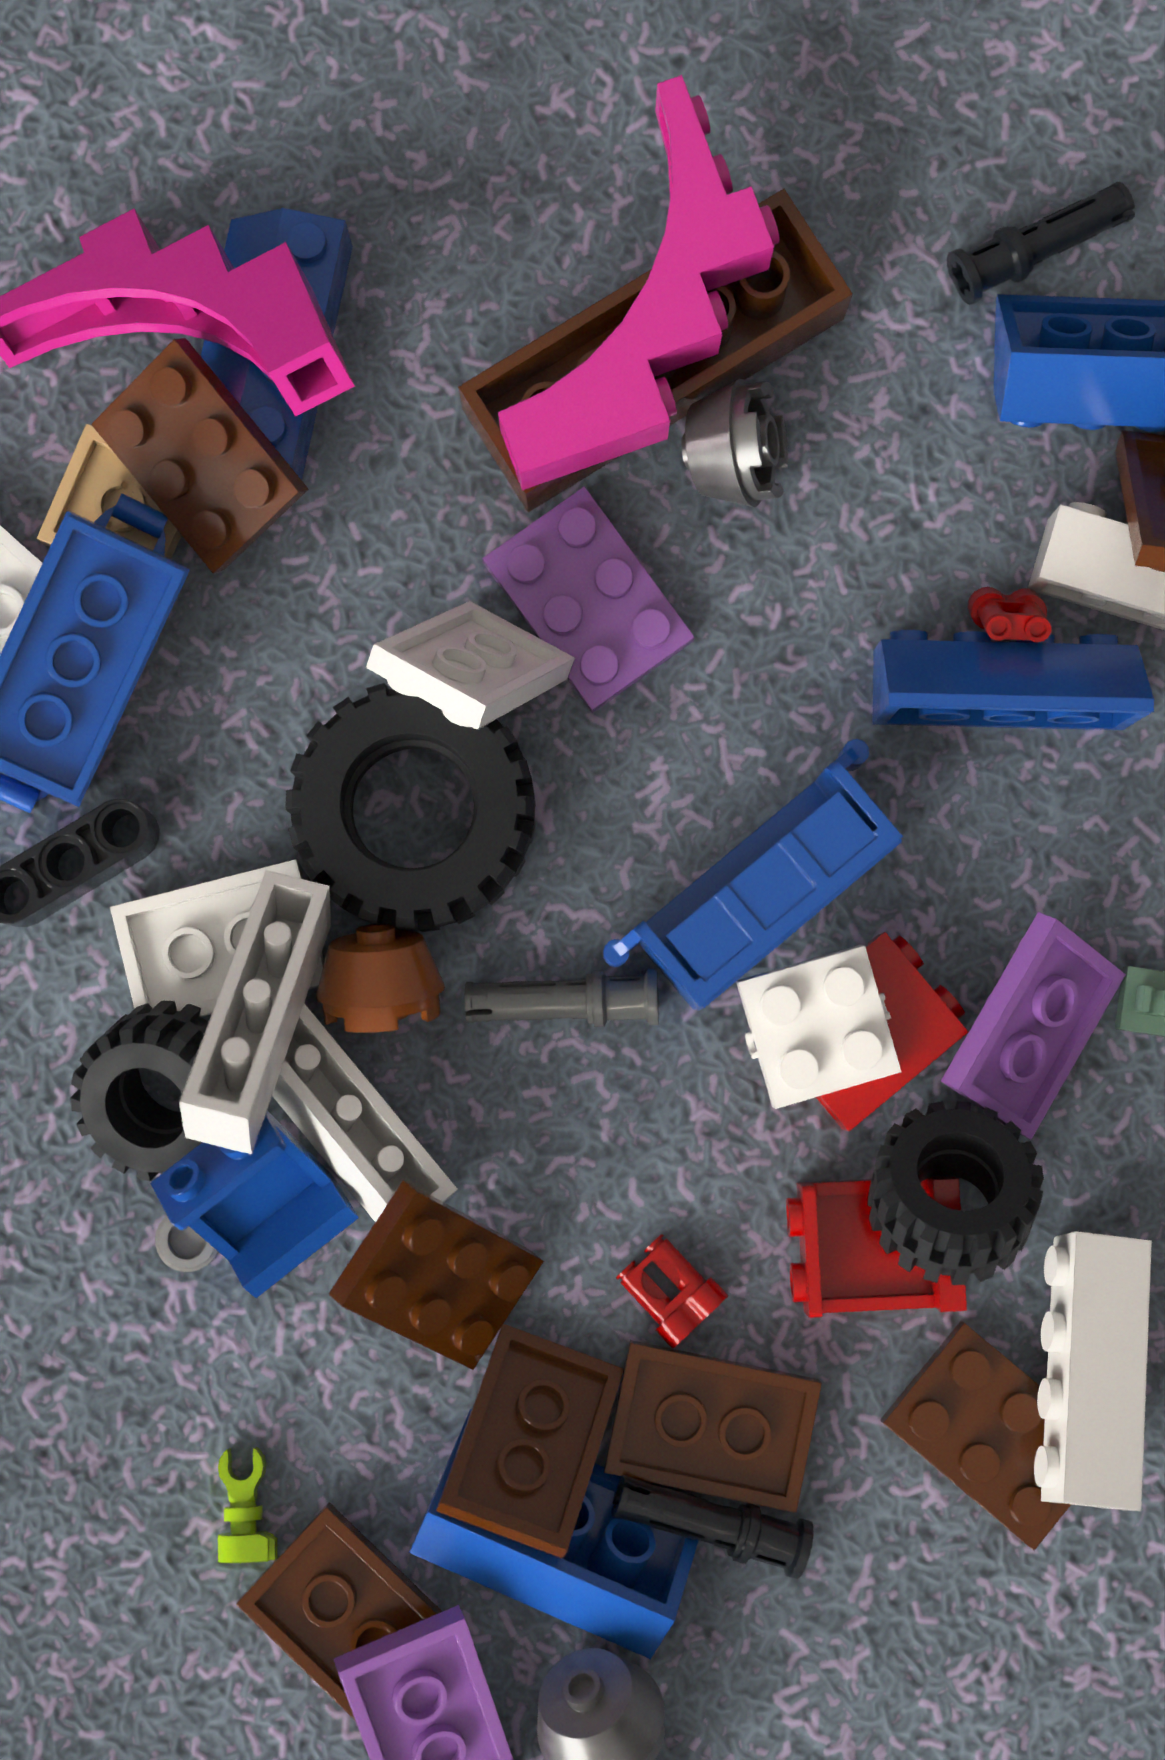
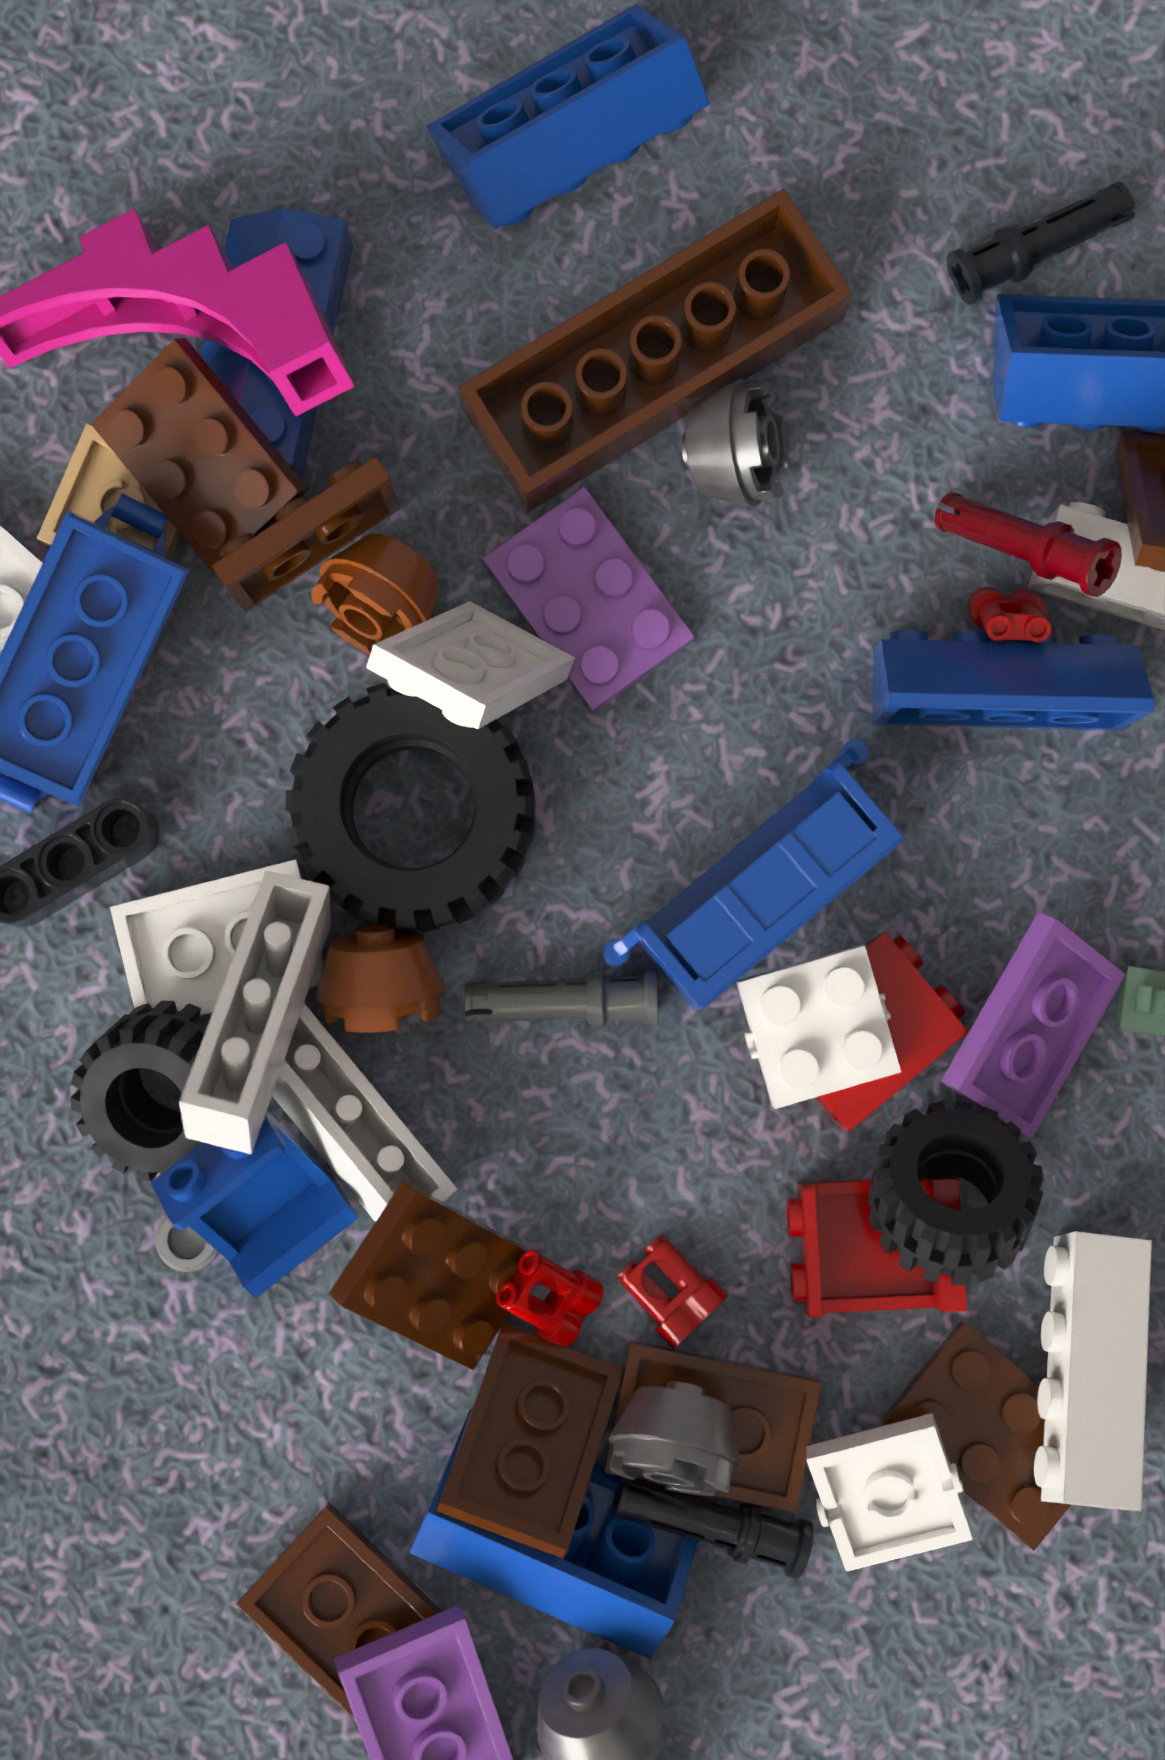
lime piece [218,1447,278,1563] -> none
dark pink arch [498,75,779,490] -> none
none -> reddish brown plate [212,457,401,612]
none -> dark orange cone [311,534,440,655]
none -> blue slope [426,4,710,230]
none -> red piece [496,1249,604,1347]
none -> flat silver cone [608,1382,740,1496]
none -> white plate [806,1413,973,1572]
none -> dark red pin [934,492,1122,597]

